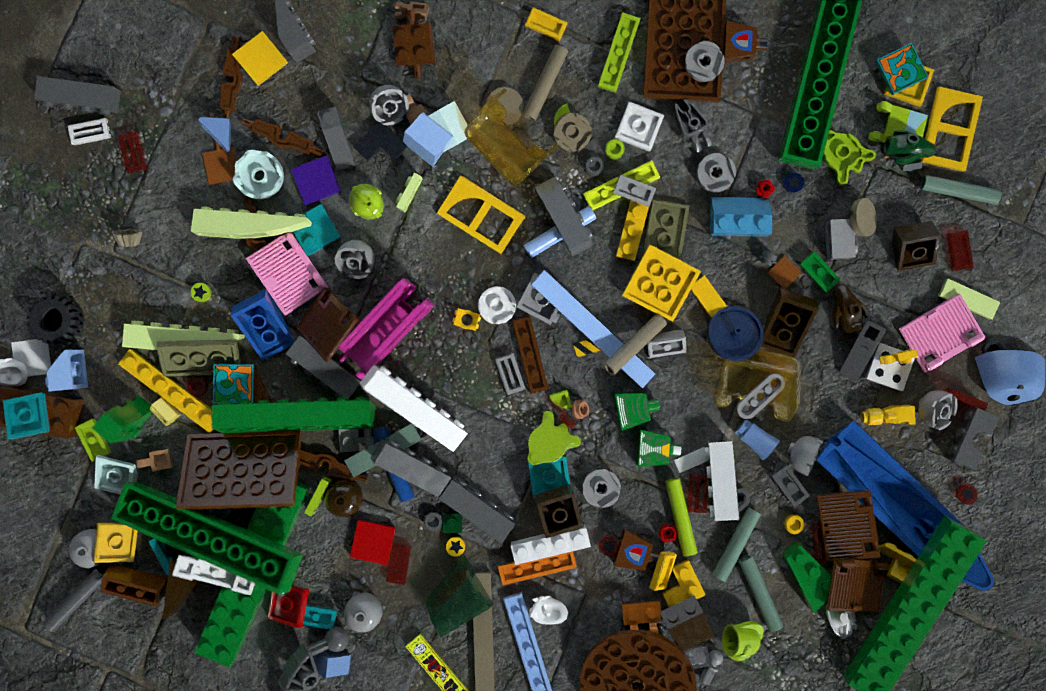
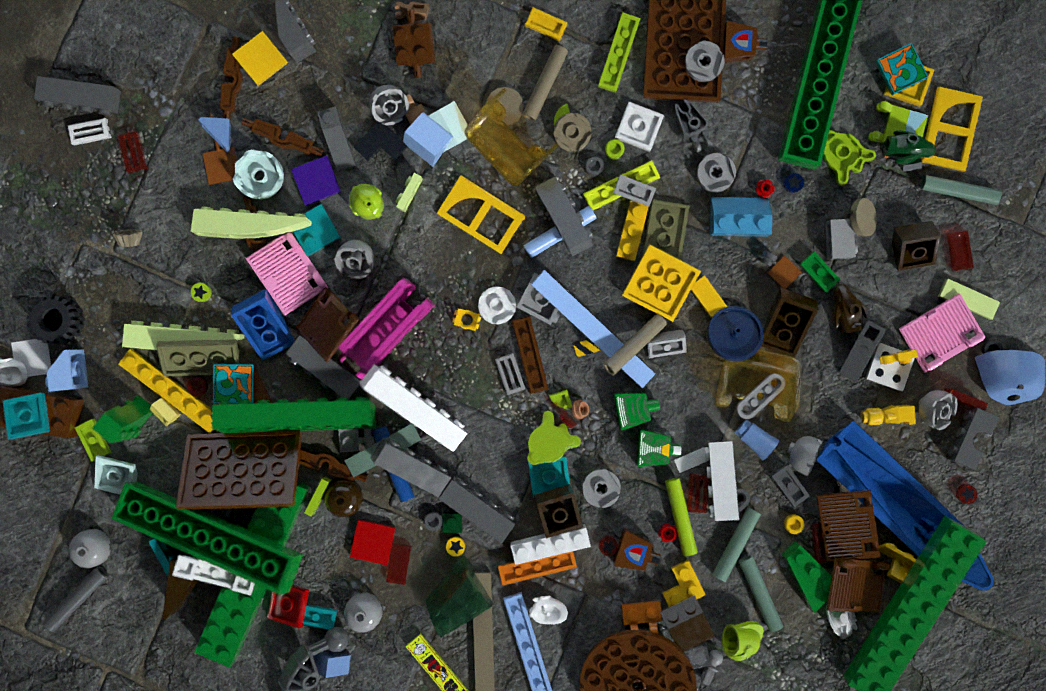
yellow tile [93,523,138,563] -> none
reddish brown brick [100,563,168,607] -> none
medium nougat plate [136,448,173,471] -> none
yellow tile [649,551,677,591] -> none

